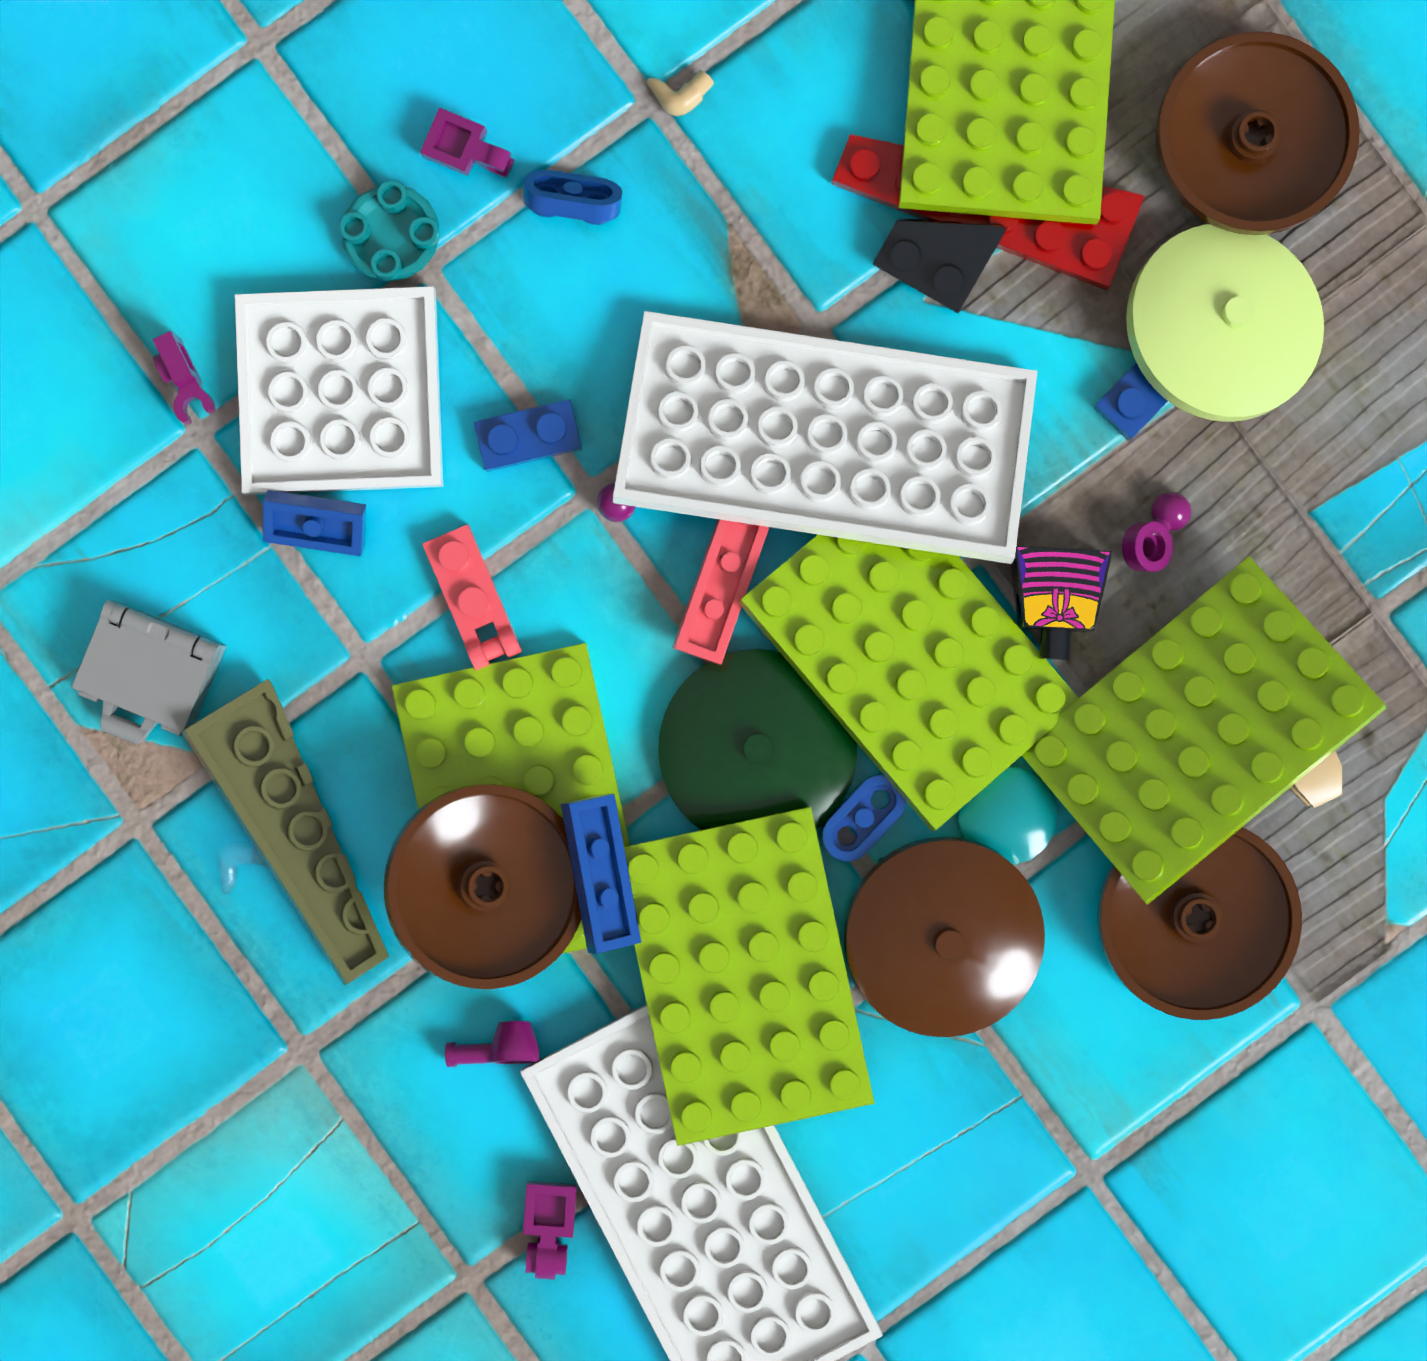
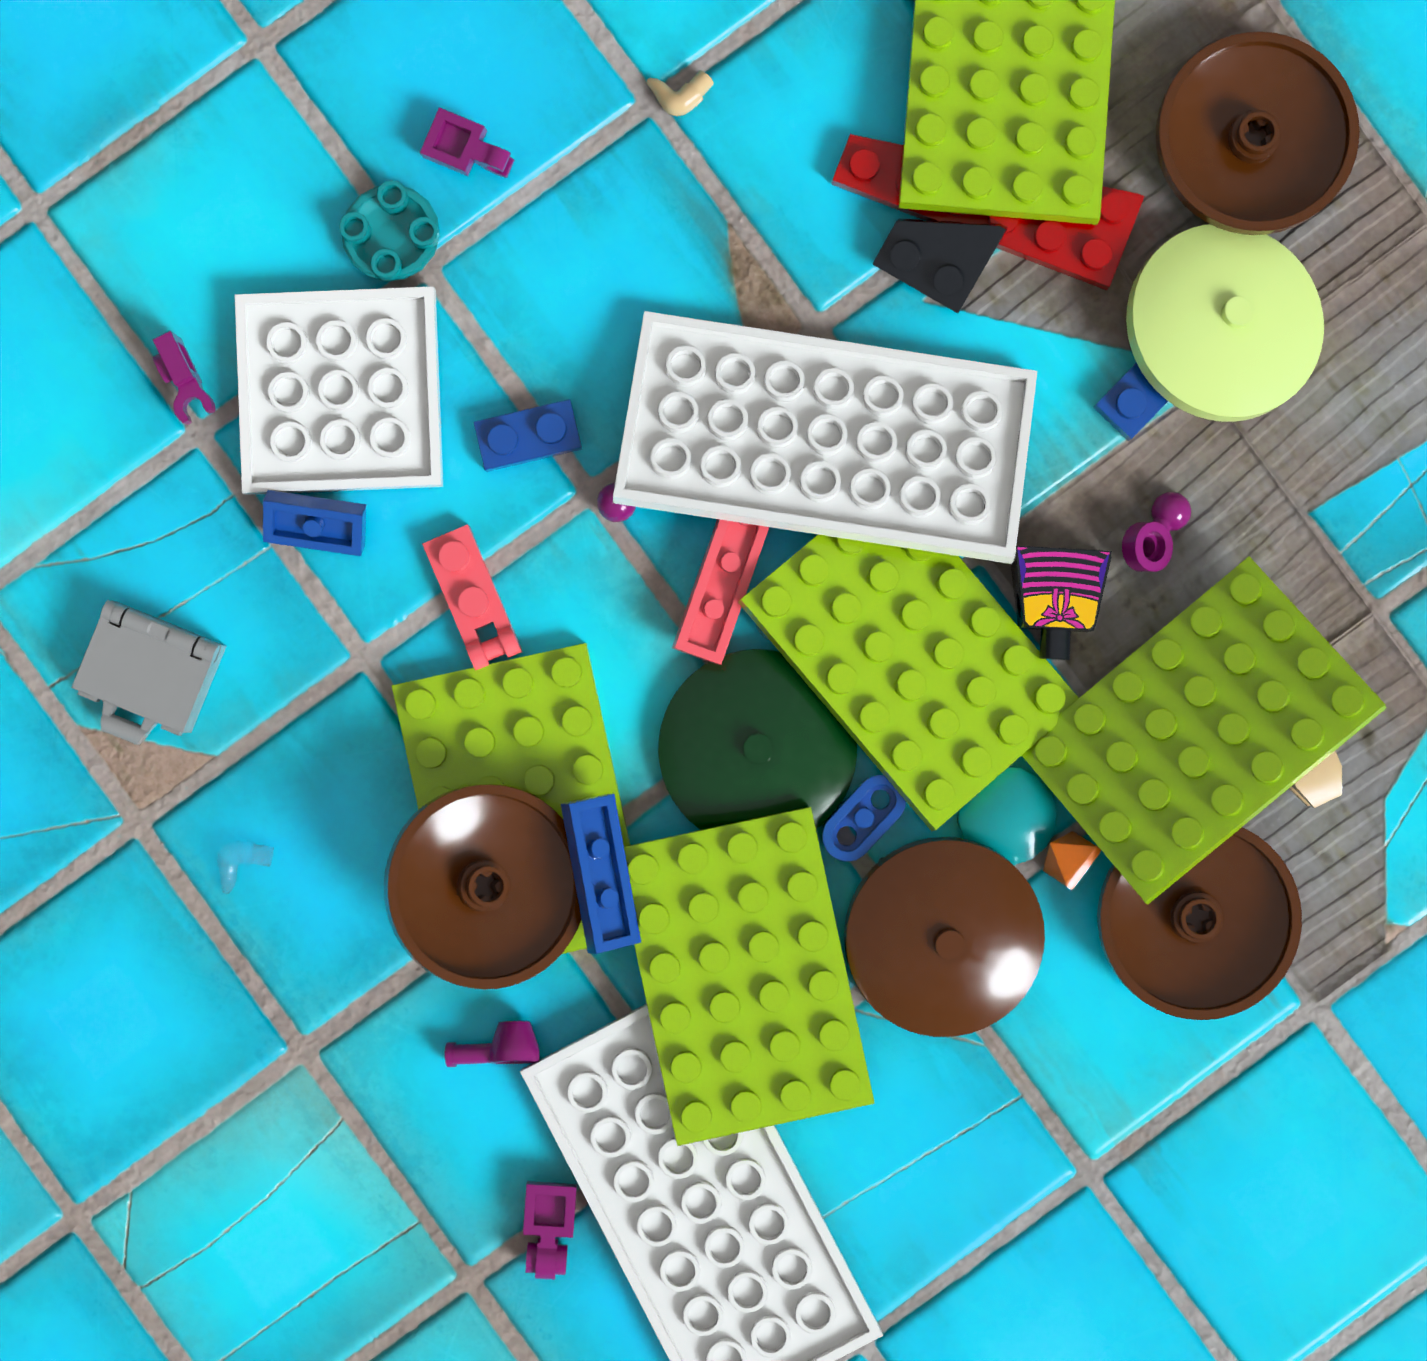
olive wing [181,679,389,985] -> none
blue plate [522,170,622,225] -> none
none -> orange slope [1043,831,1101,890]

